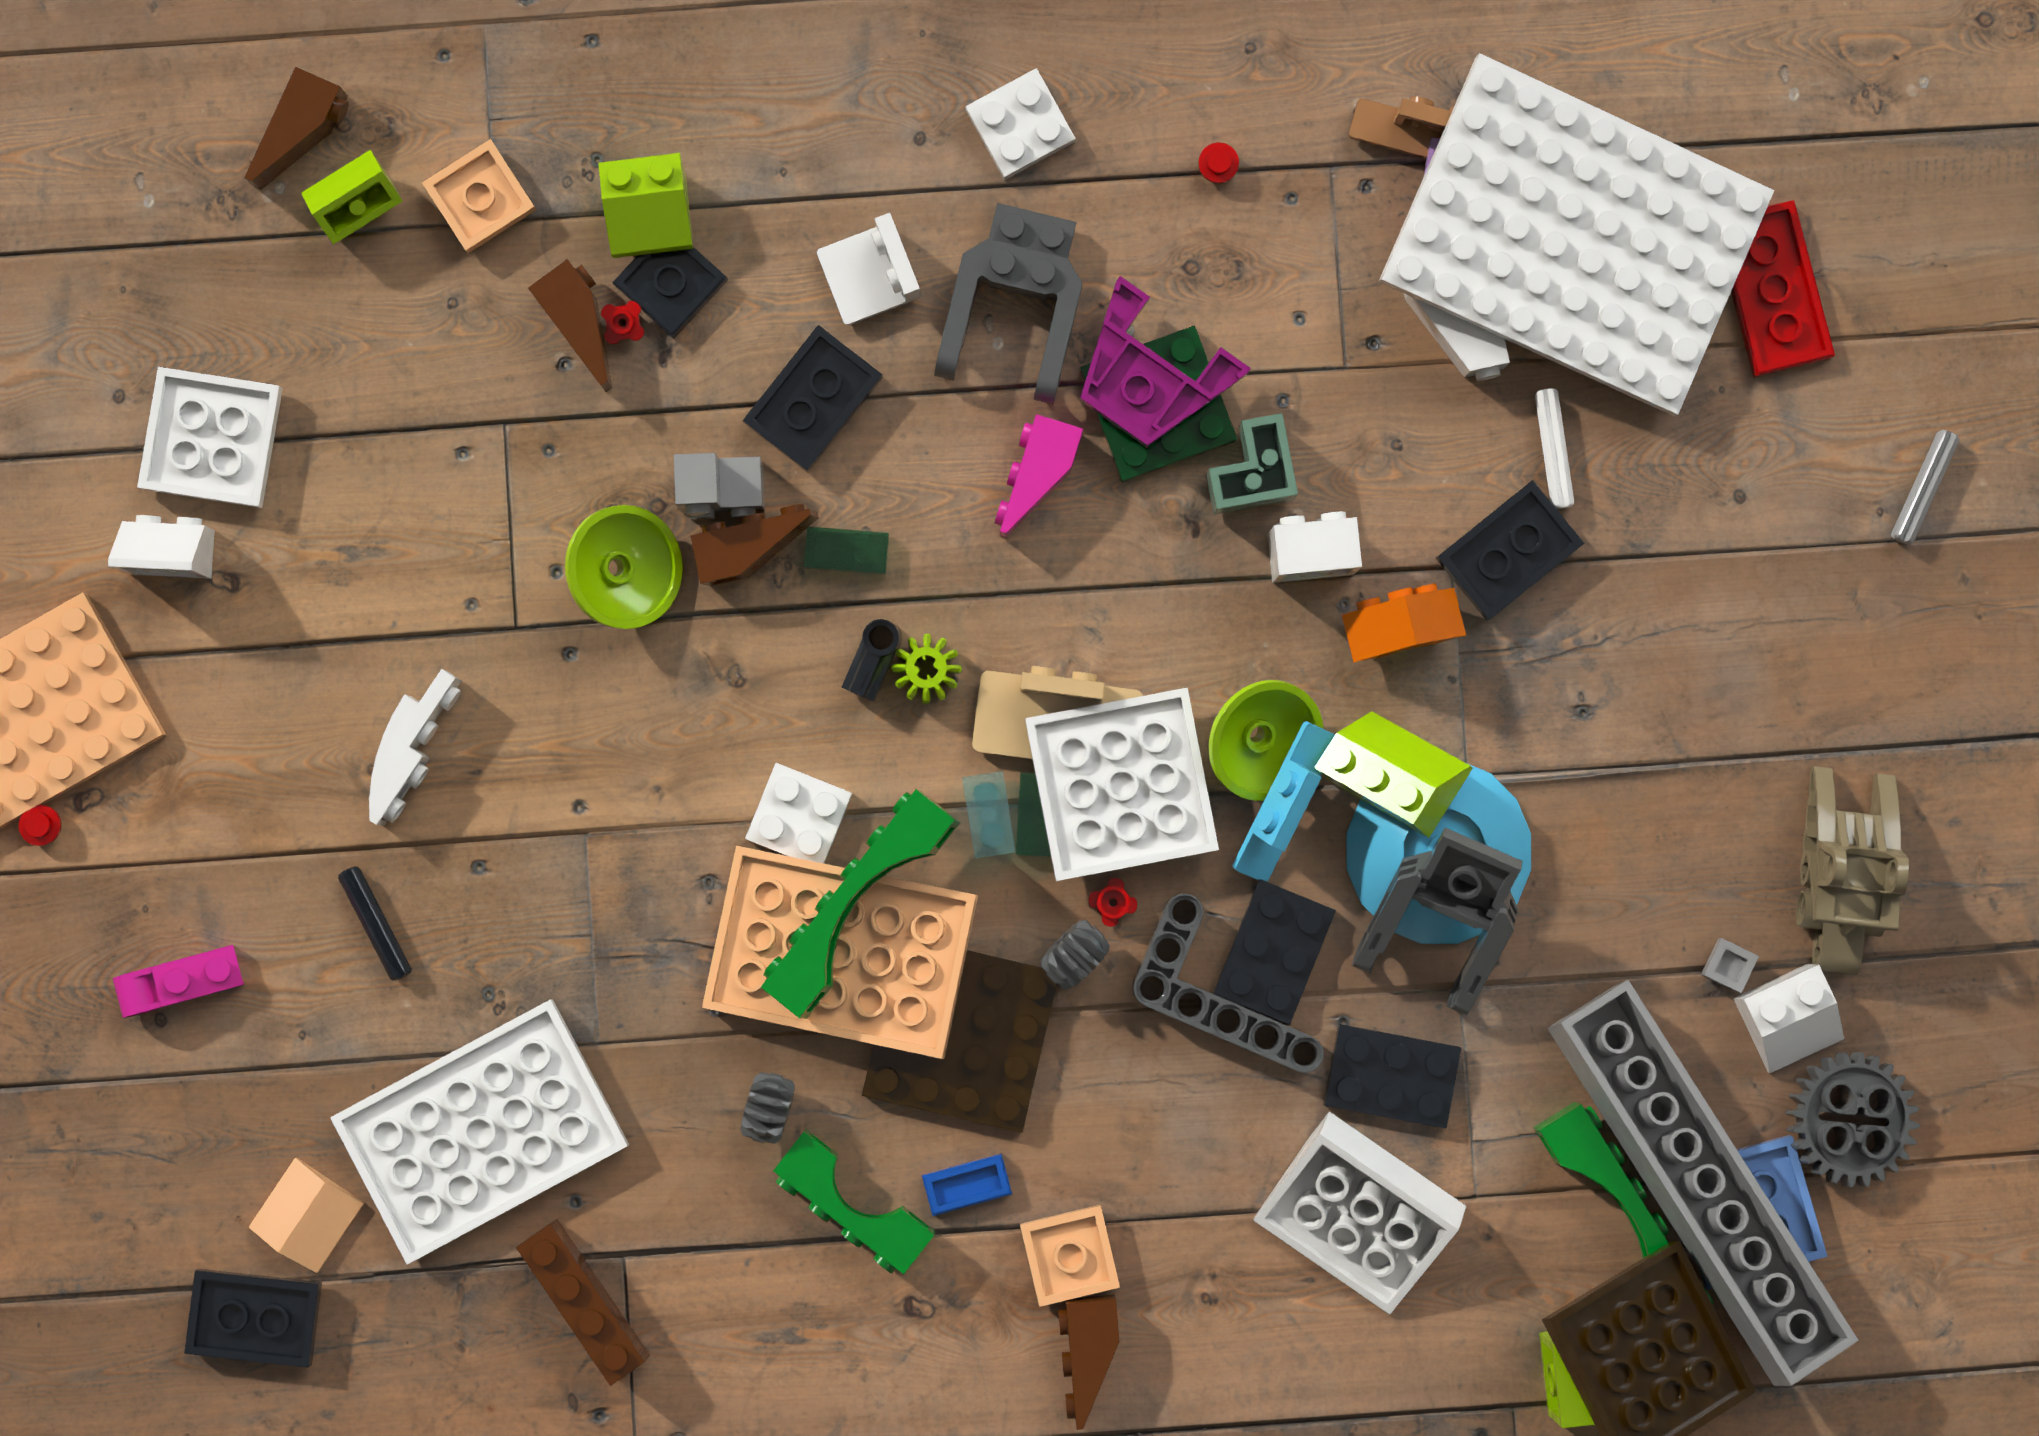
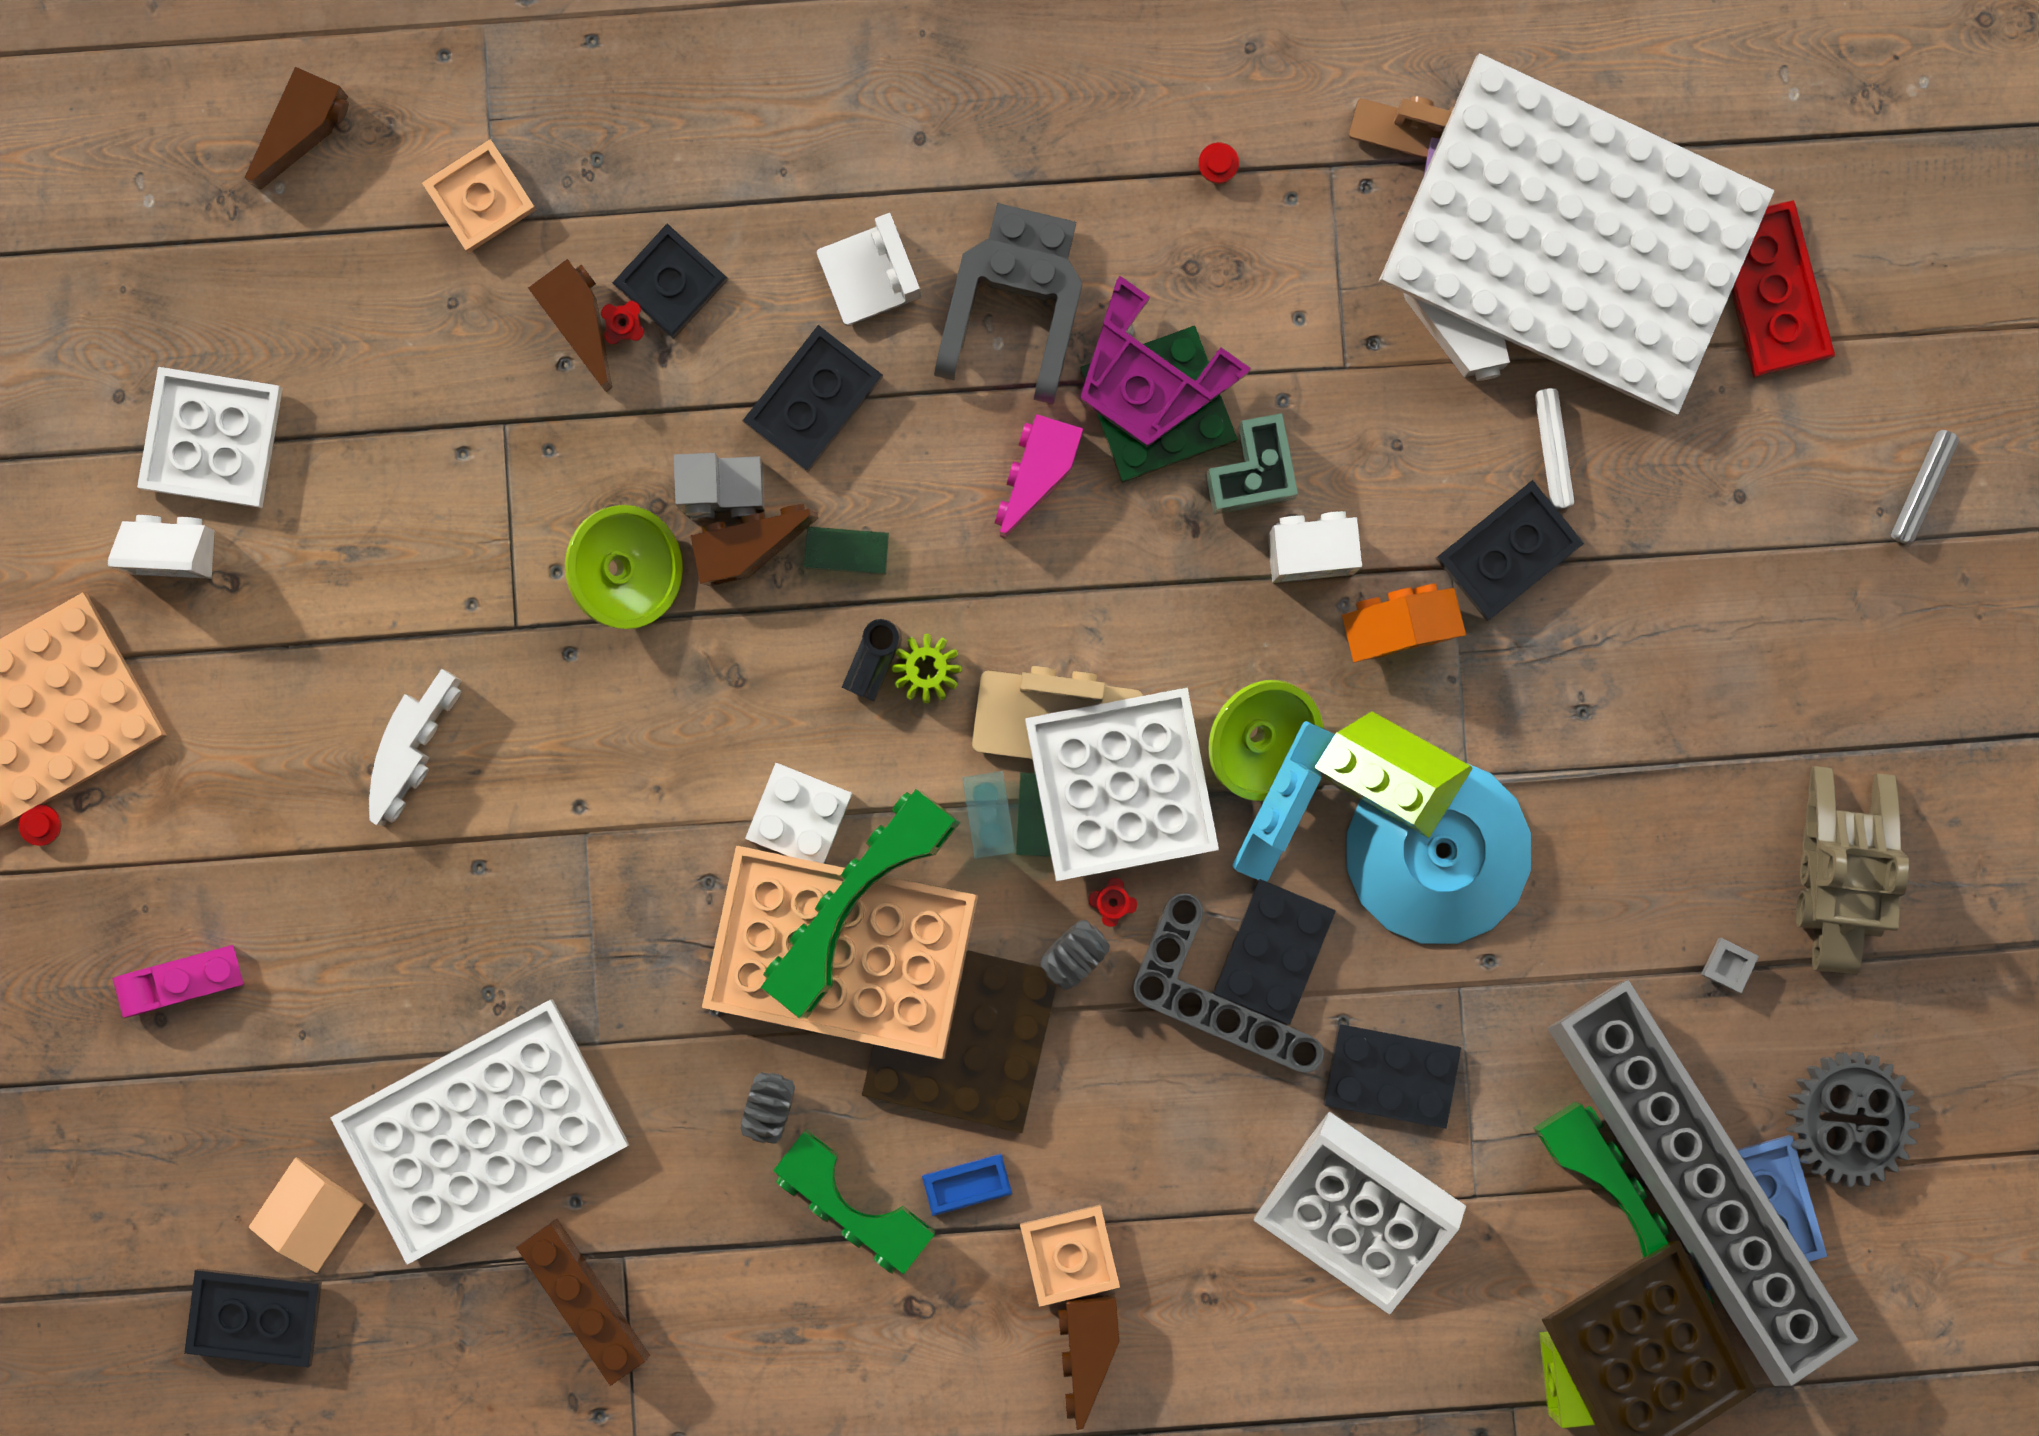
lime brick [301,150,403,245] -> none
black axle [338,866,412,981] -> none
lime slope [598,153,693,258] -> none
white plate [965,68,1076,180] -> none
dark grey plate [1352,828,1523,1015] -> none
white slope [1733,964,1844,1073] -> none

